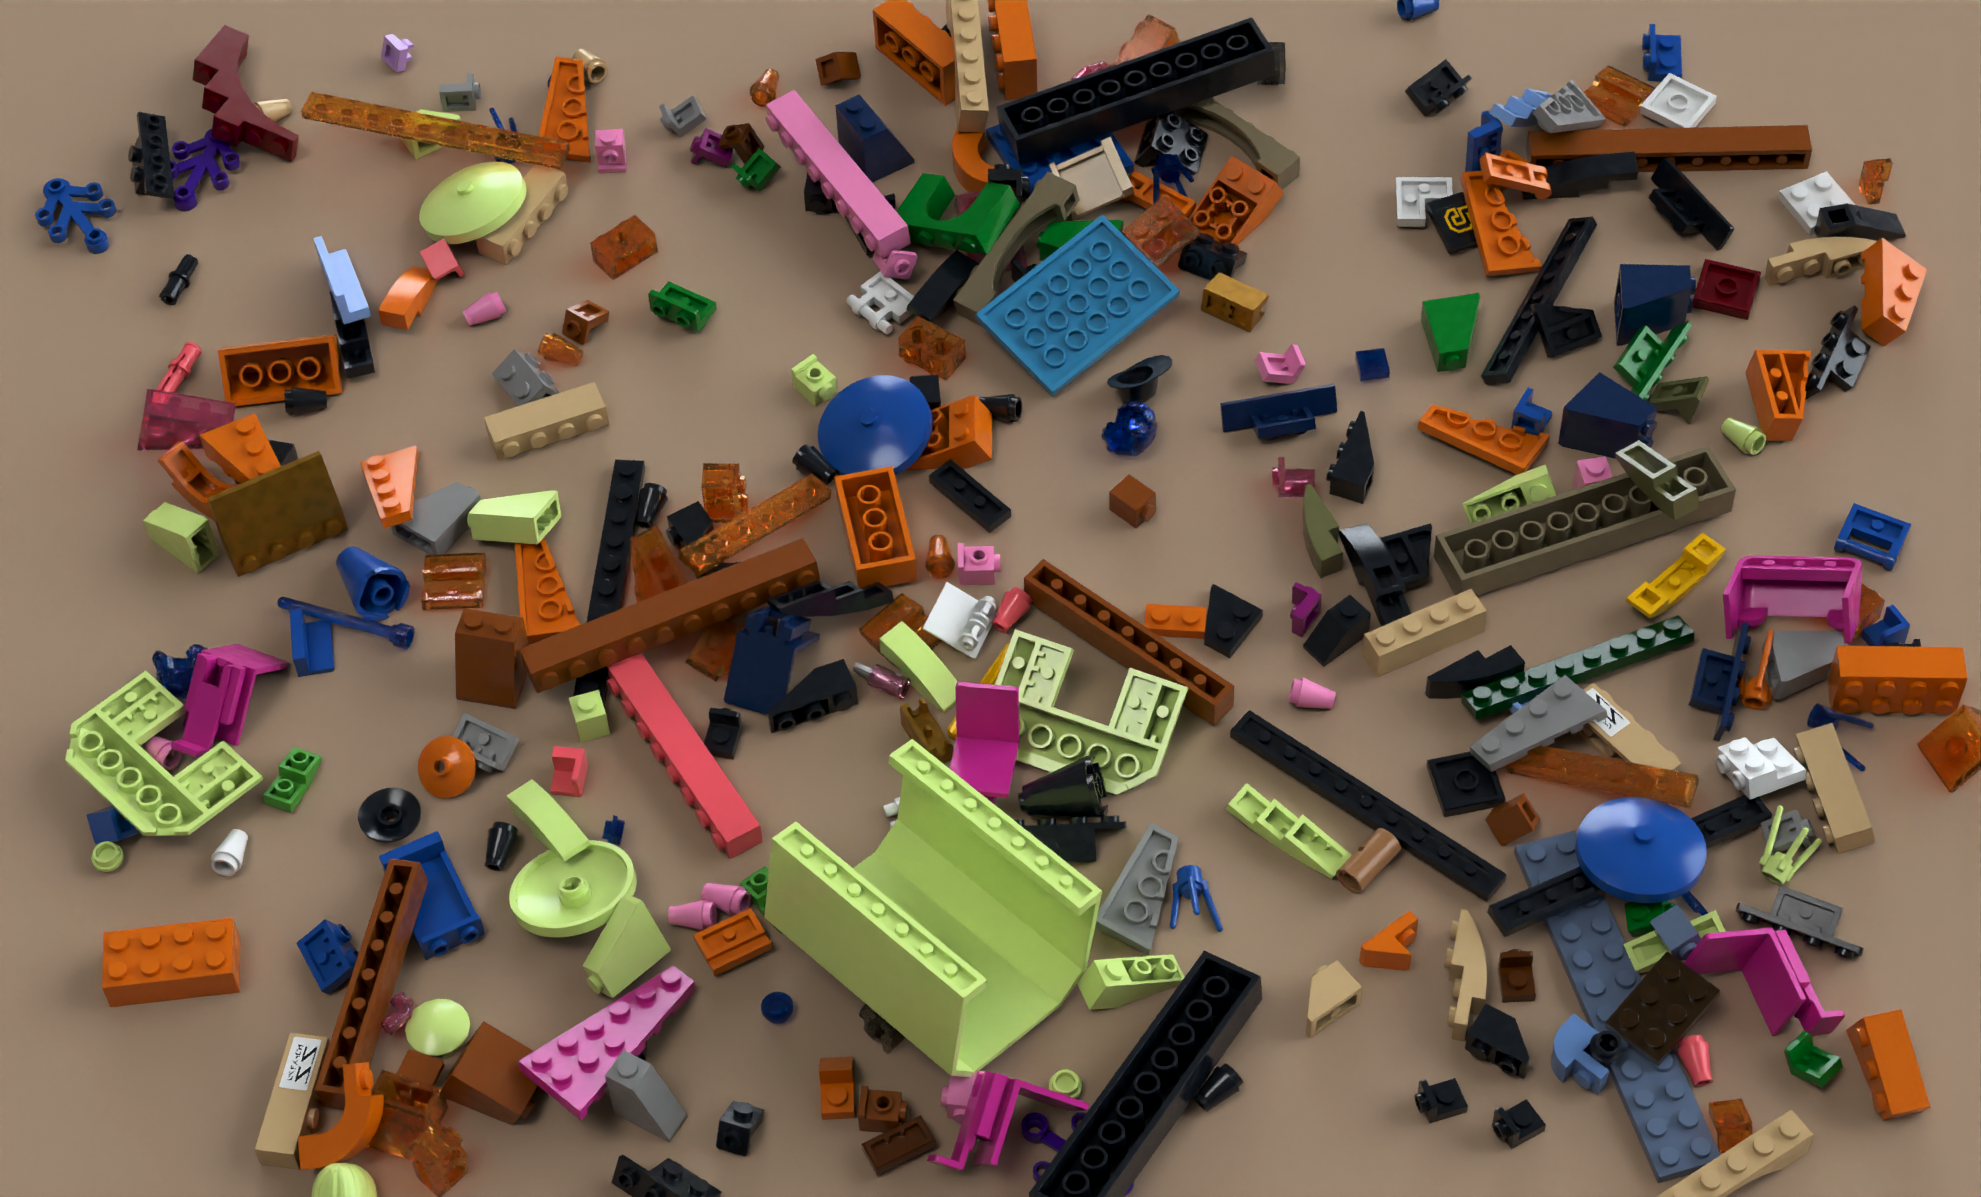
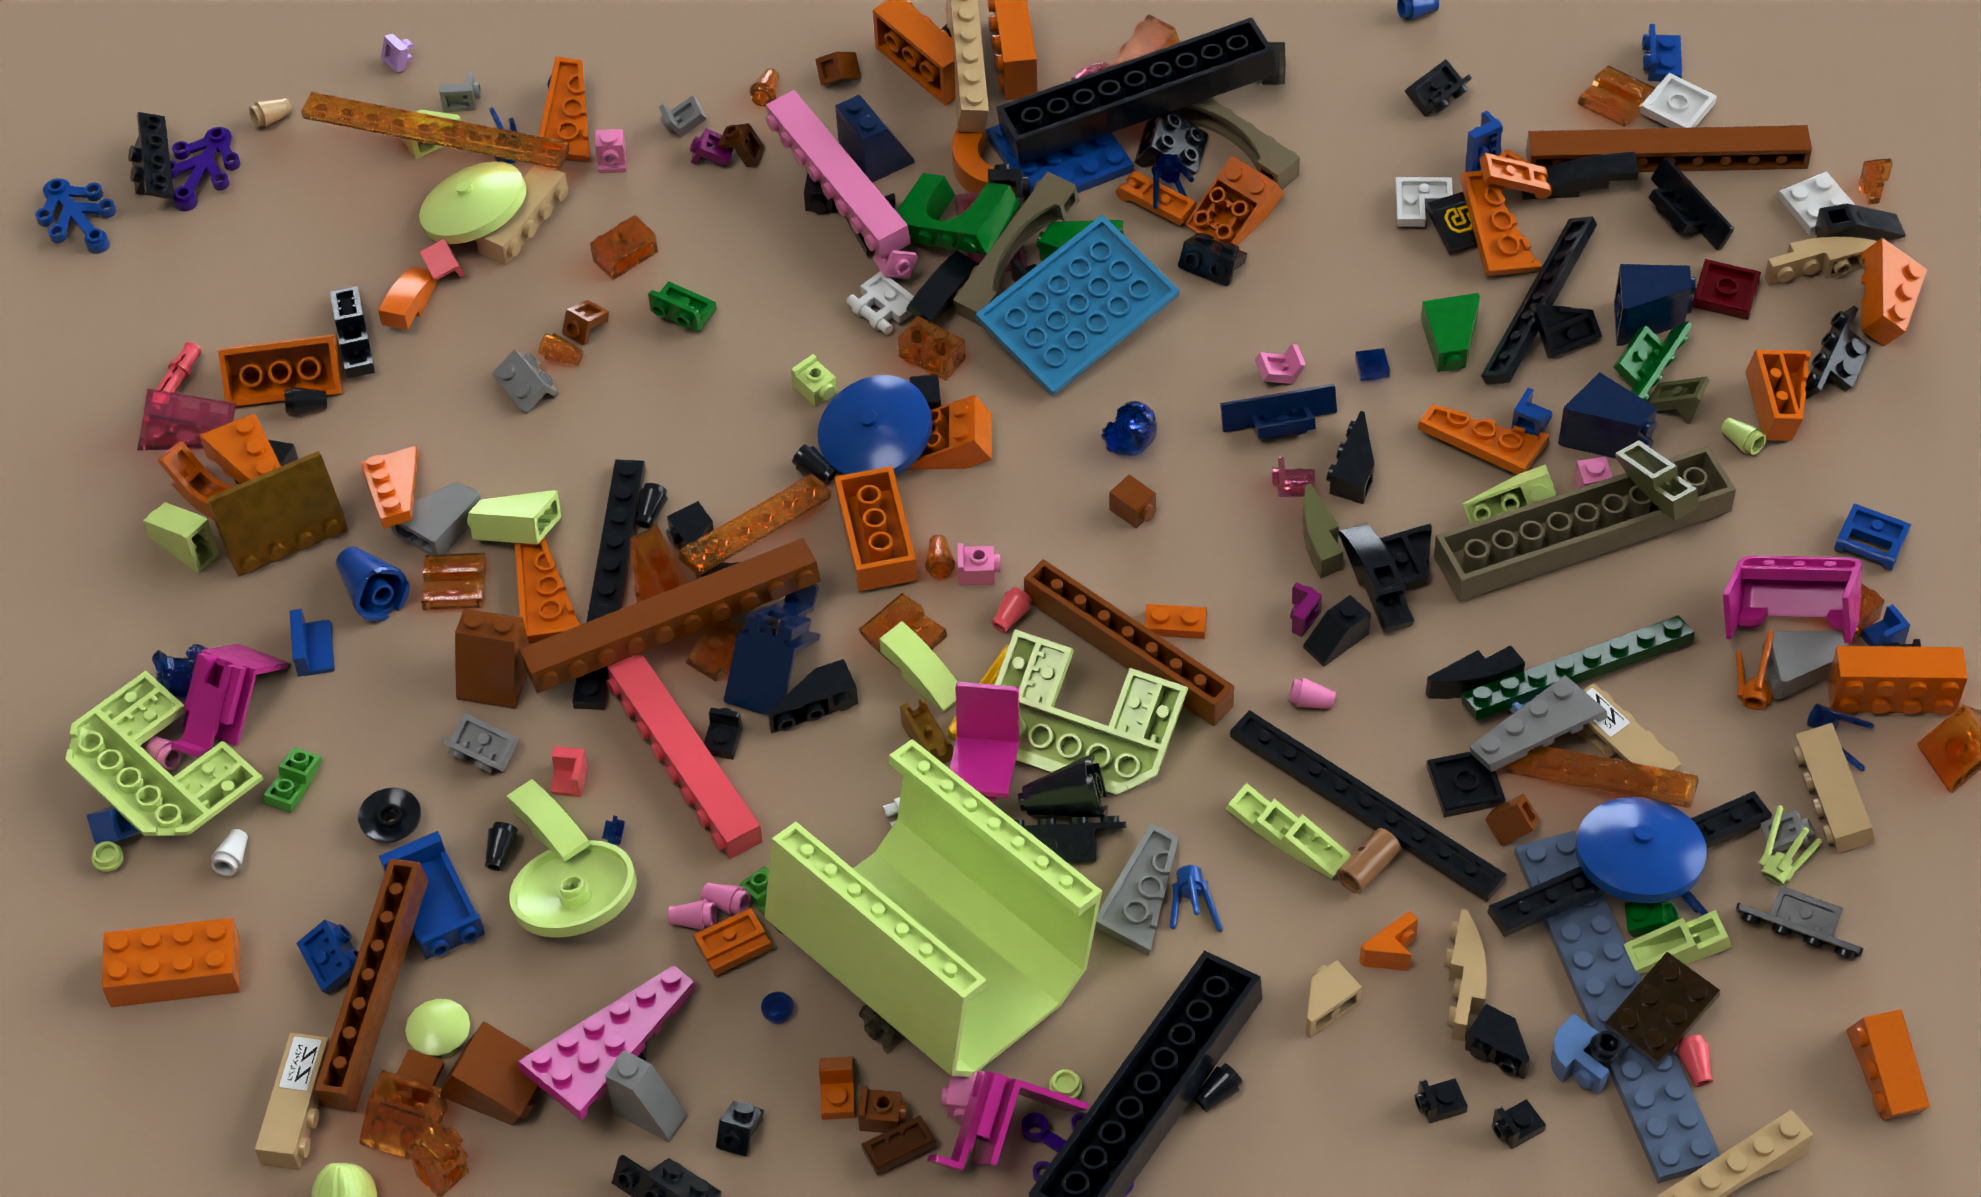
black axle [159,254,198,305] -> none
dark red arch [193,25,299,161] -> none
clear blue piece [277,597,415,649] -> none
orange arch [298,1062,384,1170] -> none
light blue fence [313,236,371,324] -> none
clear pink arm [381,992,414,1035] -> none
orange dish [418,736,476,798] -> none
bright pink cone [462,291,507,326] -> none
tan brick [484,382,609,461] -> none
yellowish green brick [569,690,610,743] -> none
tan cone [573,49,607,83] -> none
yellowish green slope [583,894,671,998] -> none
clear orange brick [701,463,749,523] -> none
green bracket [731,148,781,192] -> none
black slope [767,580,894,617] -> none
clear pink piece [853,662,911,699] -> none
white hinge [922,582,997,660] -> none
black plate [929,459,1011,533] -> none
black cone [979,394,1022,423] -> none
tan panel [1049,137,1134,220] -> none
yellowish green slope [1077,954,1185,1010] -> none
black piece [1107,355,1172,408] -> none
clear orange slope [1122,195,1201,269] -> none
pearl gold hinge [1201,272,1269,332] -> none
black wing [1204,584,1263,658] -> none
tan brick [1362,589,1487,677] -> none
light blue slope [1489,88,1552,127] -> none
reddish brown bracket [1497,949,1536,1003] -> none
light grey wing [1533,80,1607,133] -> none
yellow slope [1626,532,1726,619] -> none
sand blue brick [1650,904,1701,961] -> none
dark pink piece [1684,928,1845,1036] -> none
dark blue bracket [1689,622,1751,741] -> none
clear orange bracket [1709,1098,1752,1153] -> none
white plate [1715,737,1806,800] -> none
green bracket [1784,1031,1843,1088] -> none

